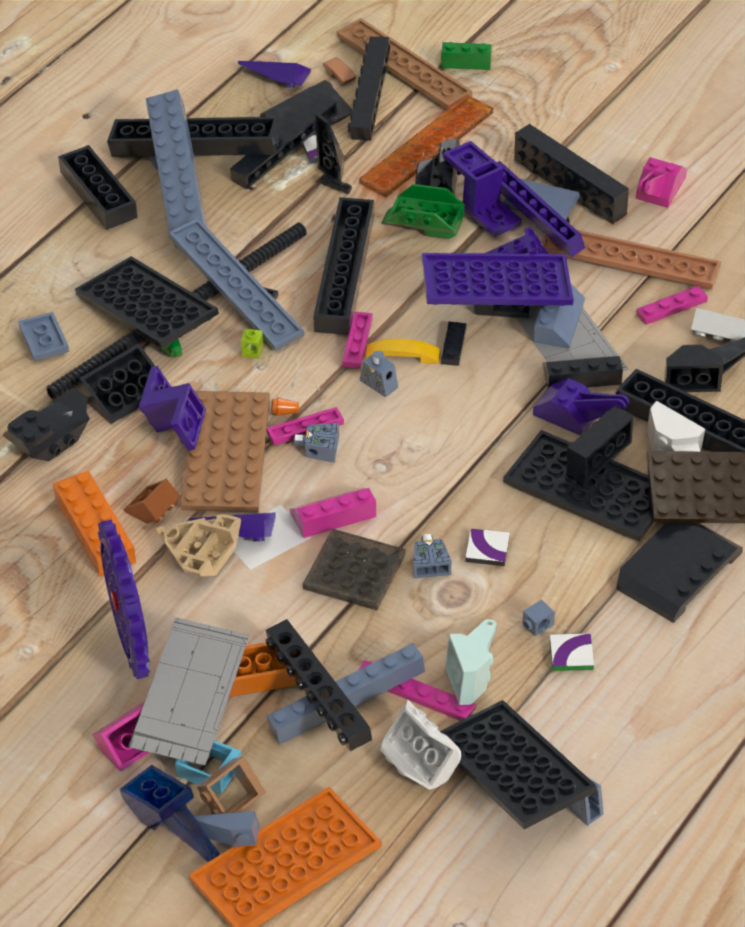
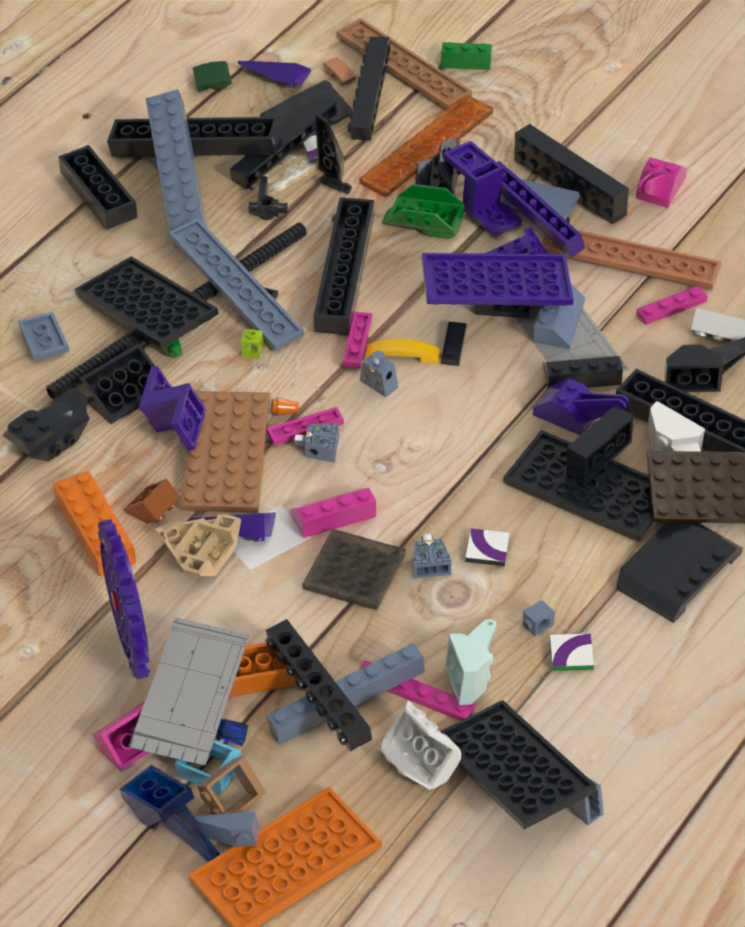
none -> dark green slope [193,61,232,92]
none -> clear blue slope [216,719,249,746]
none -> black piece [249,176,288,220]

